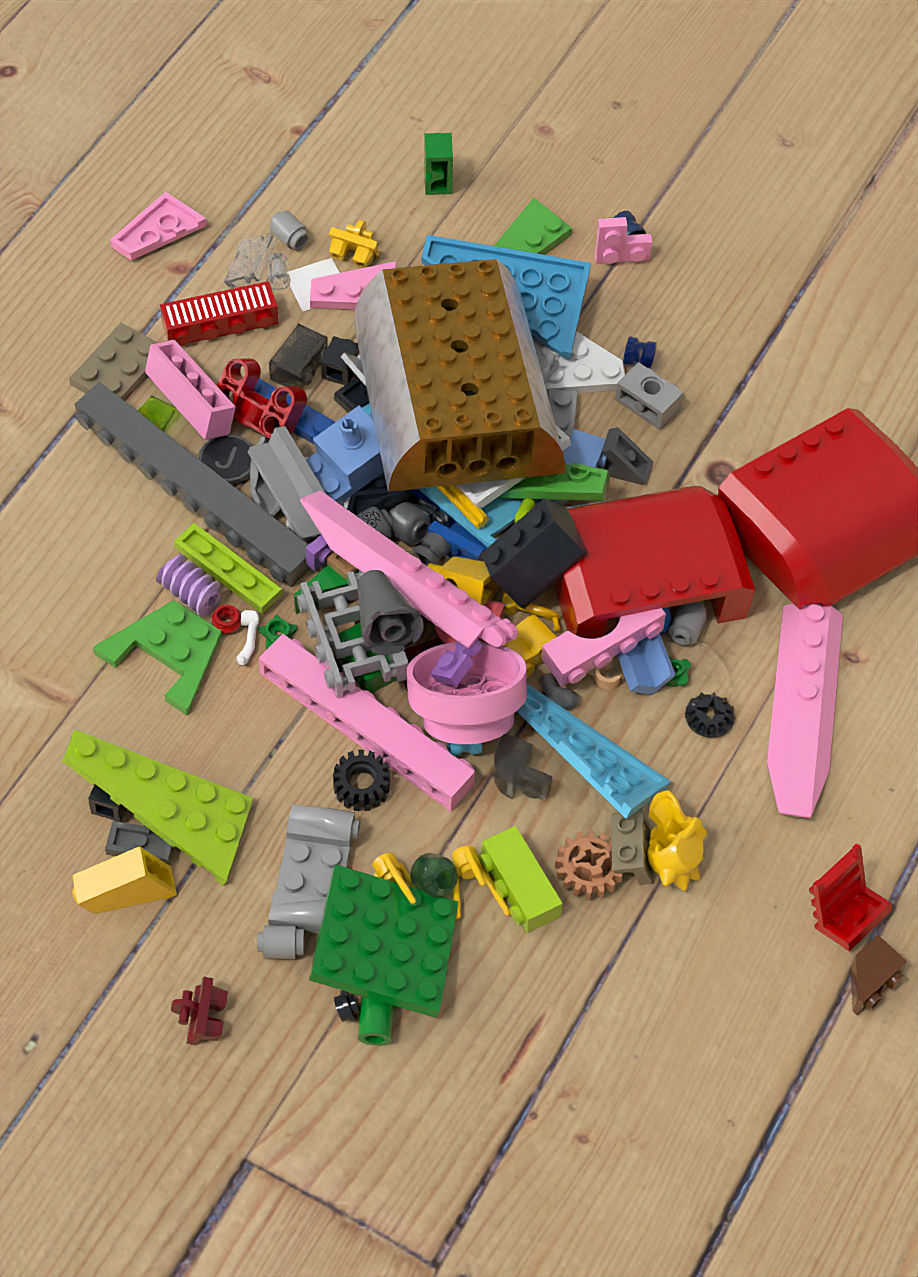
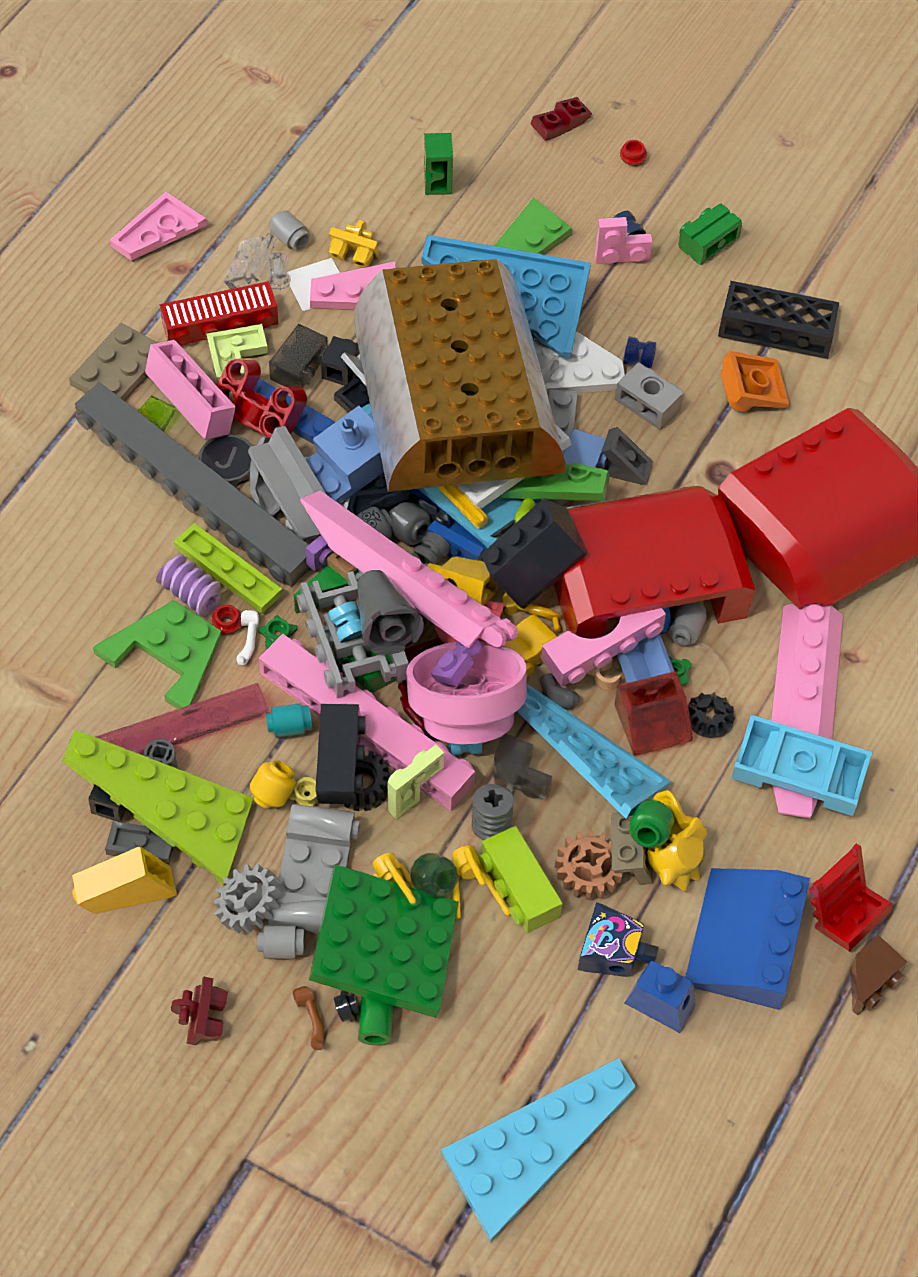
none -> clear pink plate [96,683,269,756]
none -> dark grey wheel [144,739,178,768]
none -> yellowish green plate [206,324,268,384]
none -> light grey gear [213,864,283,934]
none -> yellow head [250,760,297,809]
none -> teal brick [266,703,312,738]
none -> light yellow plate [289,777,318,806]
none -> dark orange piece [293,986,324,1050]
none -> black brick [315,704,366,804]
none -> medium azure wheel [328,601,362,642]
none -> yellowish green plate [388,744,444,819]
none -> dark red piece [398,683,436,741]
none -> medium azure wing [441,1058,636,1243]
none -> dark grey piece [472,784,514,840]
none -> dark red slope [530,97,592,141]
none -> torso [578,902,659,977]
none -> clear red slope [614,671,693,756]
none -> red plate [620,140,647,165]
none -> blue torso [624,961,695,1033]
none -> green head [629,800,675,848]
none -> green brick [678,203,742,265]
none -> blue slope [685,868,810,1010]
none -> black fence [718,281,839,359]
none -> orange slope [721,351,790,412]
none -> medium azure piece [731,715,872,816]

